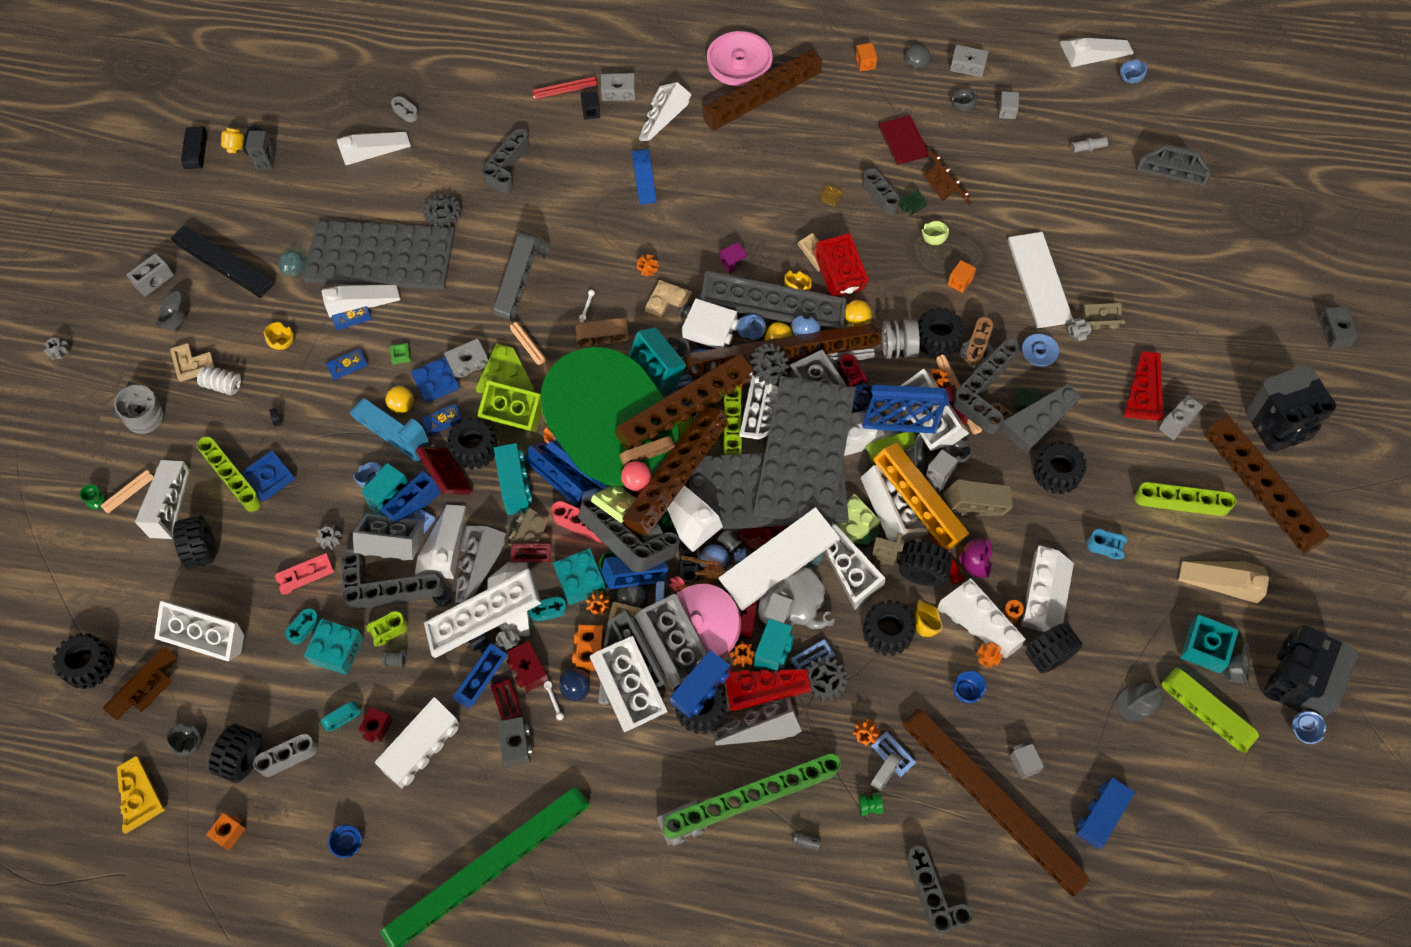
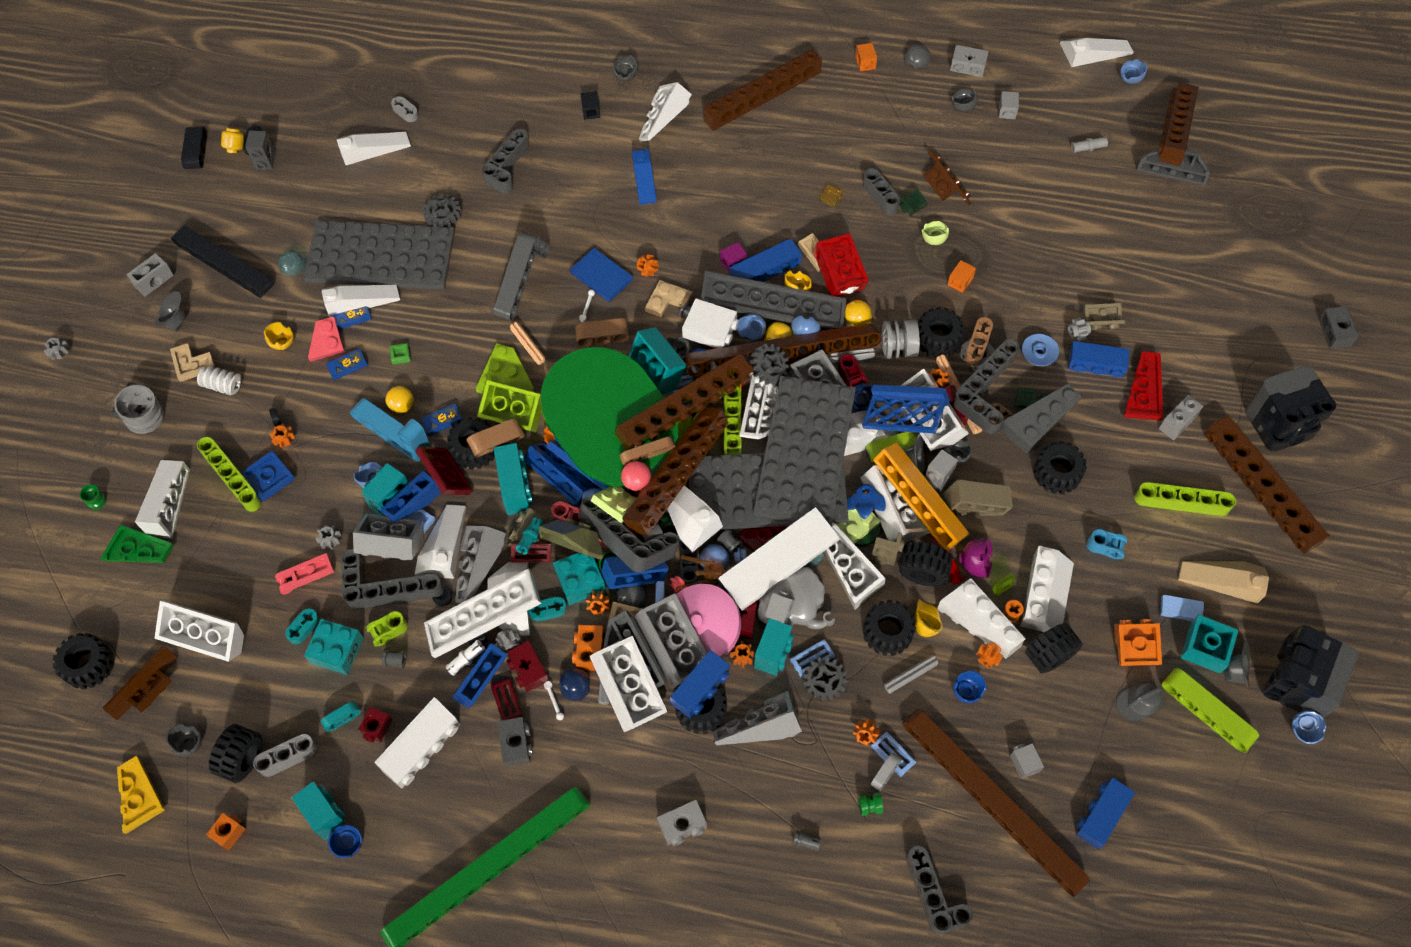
light nougat axle [101,470,154,513] -> none
black tyre [173,515,216,569] -> none
blue plate [411,357,460,403] -> none
light grey brick [444,338,488,379] -> none
red axle [533,76,597,99] -> none
light grey brick [601,73,635,101] -> none
bright green beam [662,754,841,839] -> none
bright pink dish [707,31,773,86] -> none
red wing [726,669,812,711] -> none
dark red tile [879,115,929,165] -> none
white tile [1007,232,1073,328] -> none
none -> green wing [100,525,174,563]
none -> orange gear [269,424,296,449]
none -> teal brick [291,781,346,841]
none -> coral wing [308,316,345,362]
none -> white pin [446,640,485,676]
none -> medium nougat beam [467,418,525,457]
none -> teal pin [516,517,544,555]
none -> olive wedge [539,518,603,560]
none -> blue tile [570,248,633,302]
none -> dark grey hair [613,55,638,81]
none -> blue brick [729,239,802,282]
none -> blue plate [847,484,886,519]
none -> light grey axle [884,655,939,693]
none -> clear neon green tile [992,573,1016,595]
none -> blue brick [1068,341,1129,377]
none -> orange plate [1114,619,1162,666]
none -> reddish brown brick [1157,82,1199,166]
none -> light blue tile [1160,595,1204,621]

